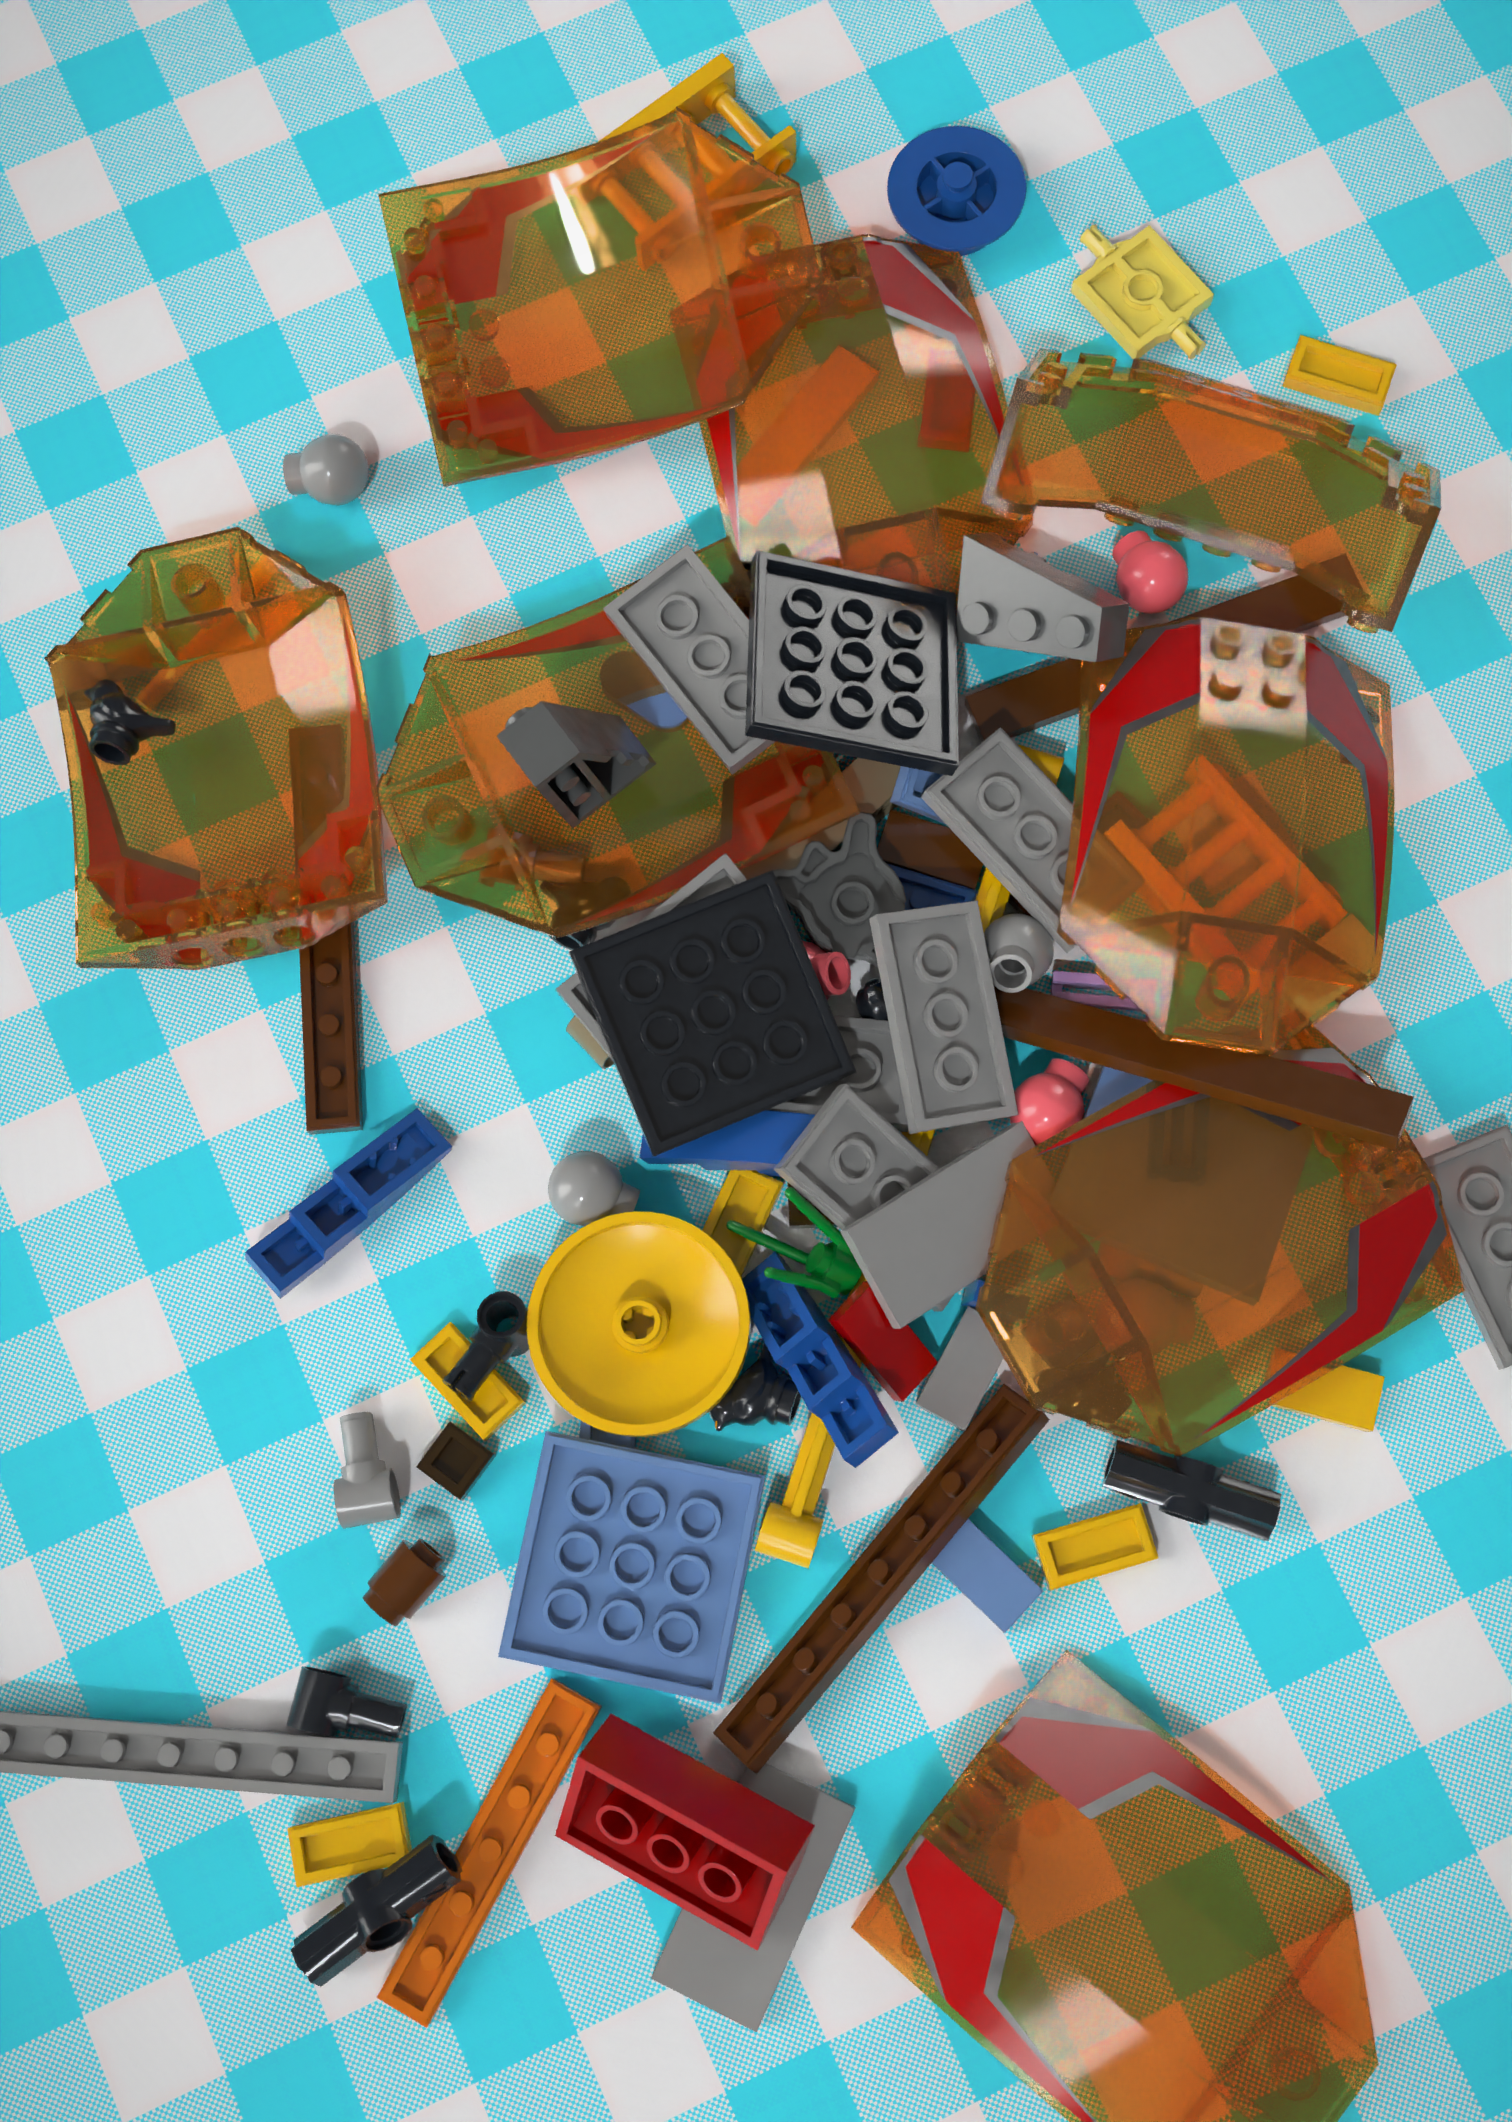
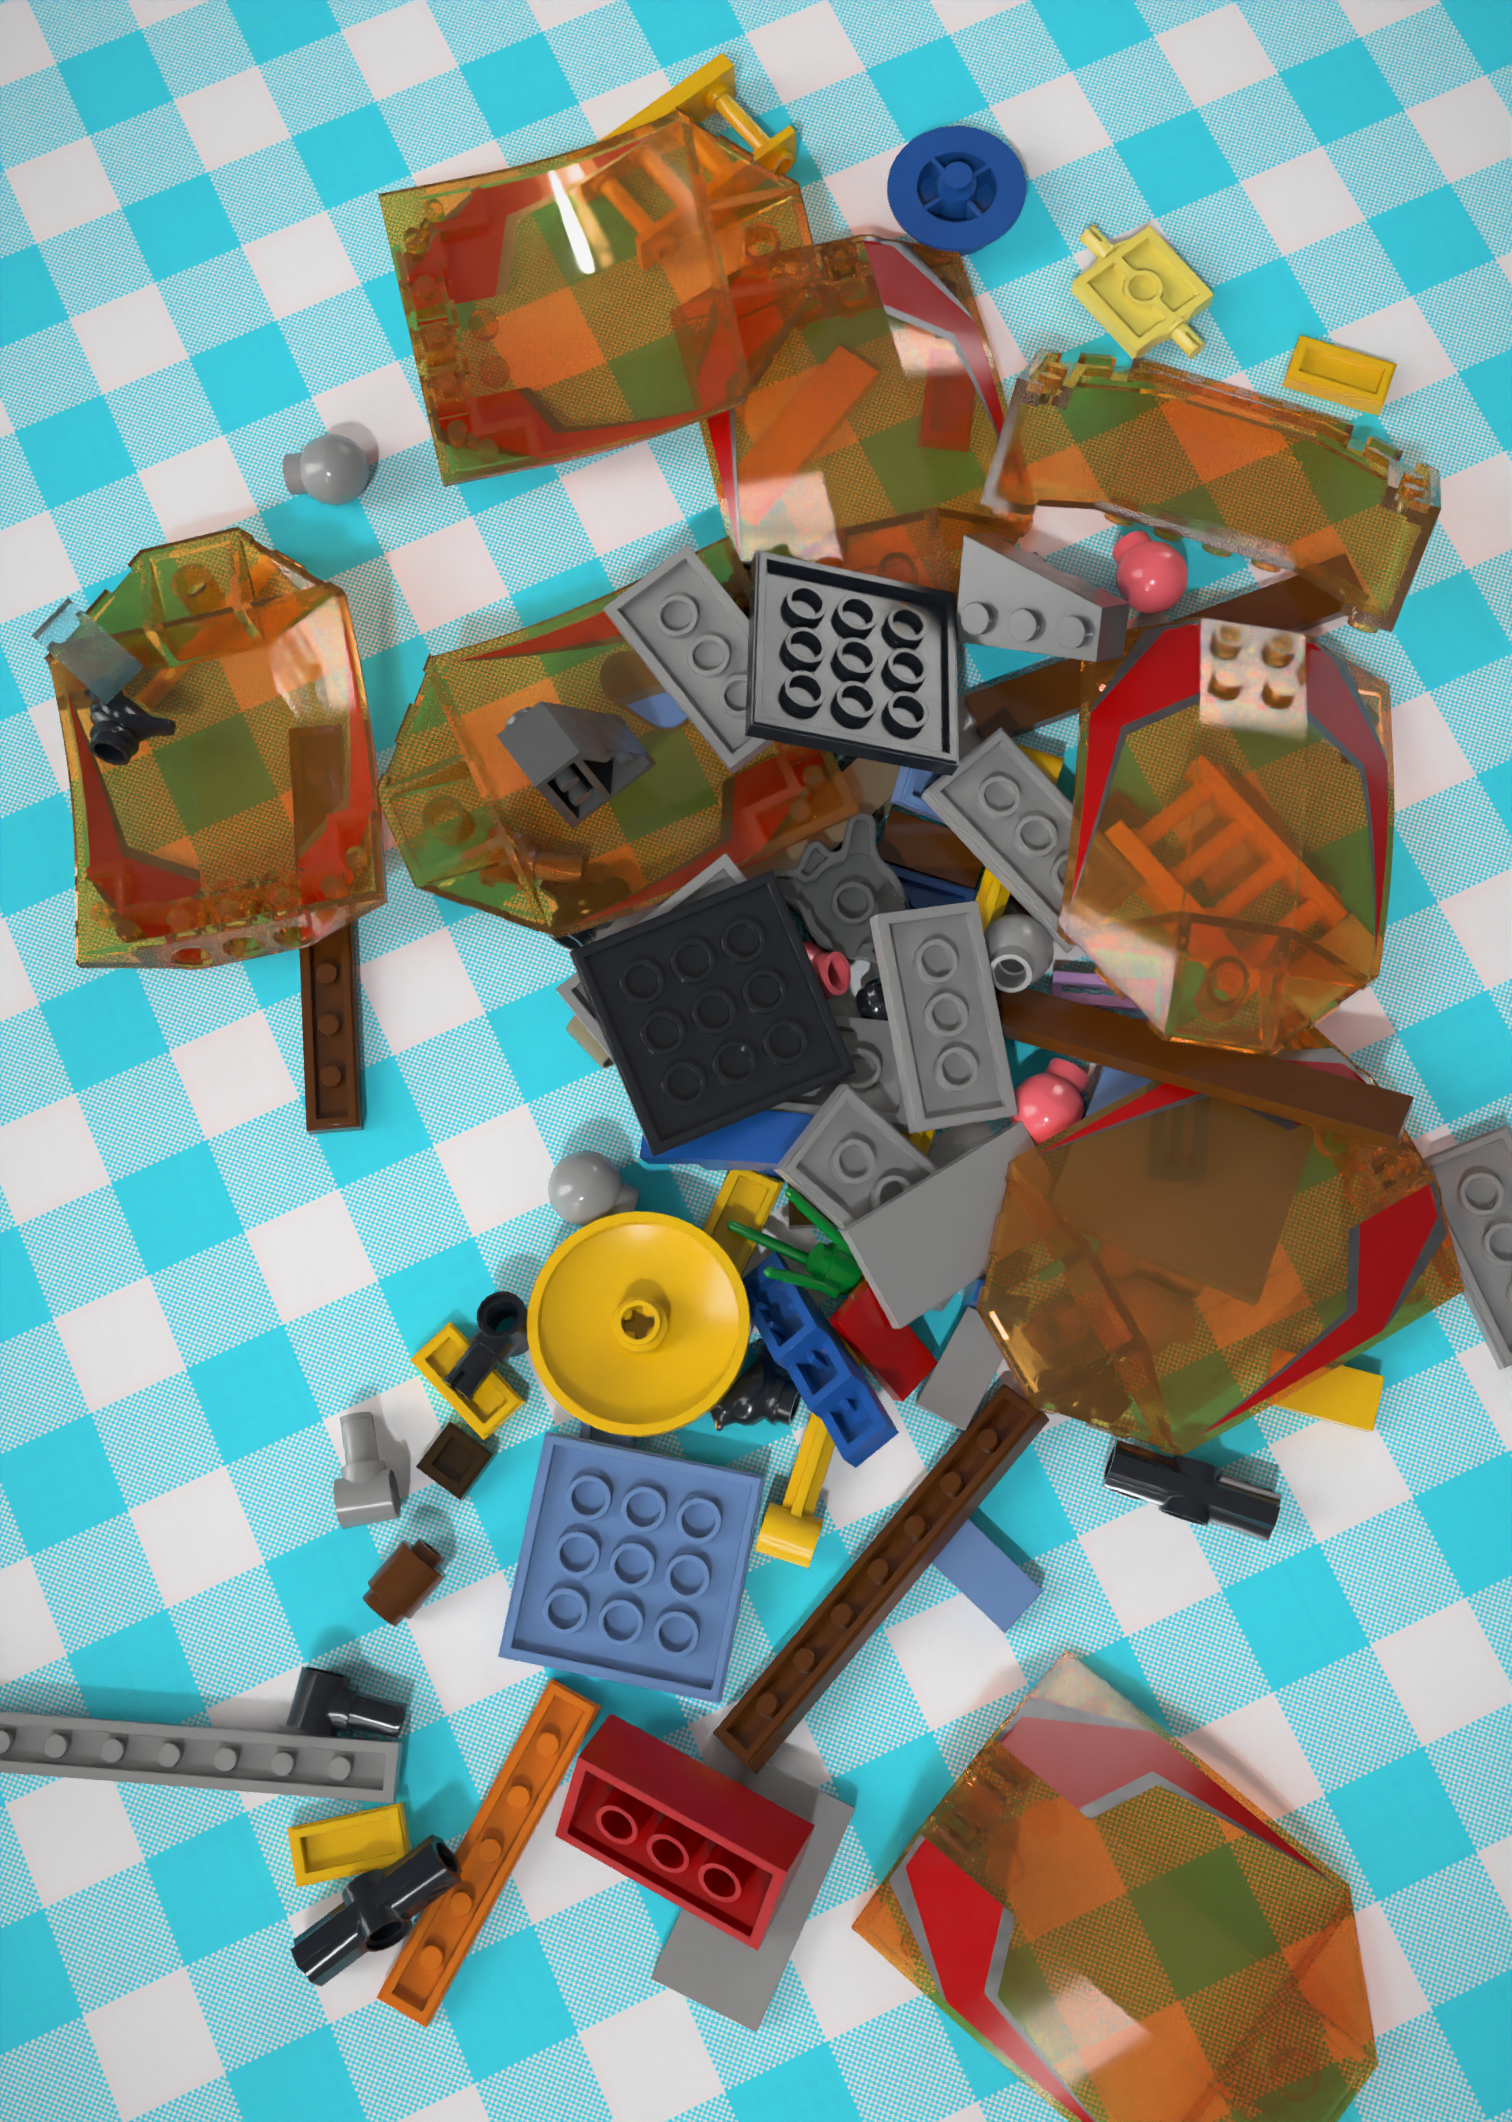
blue slope [245,1108,452,1299] -> none
yellow tile [1032,1503,1159,1591] -> none
none -> clear light blue tile [32,598,143,704]

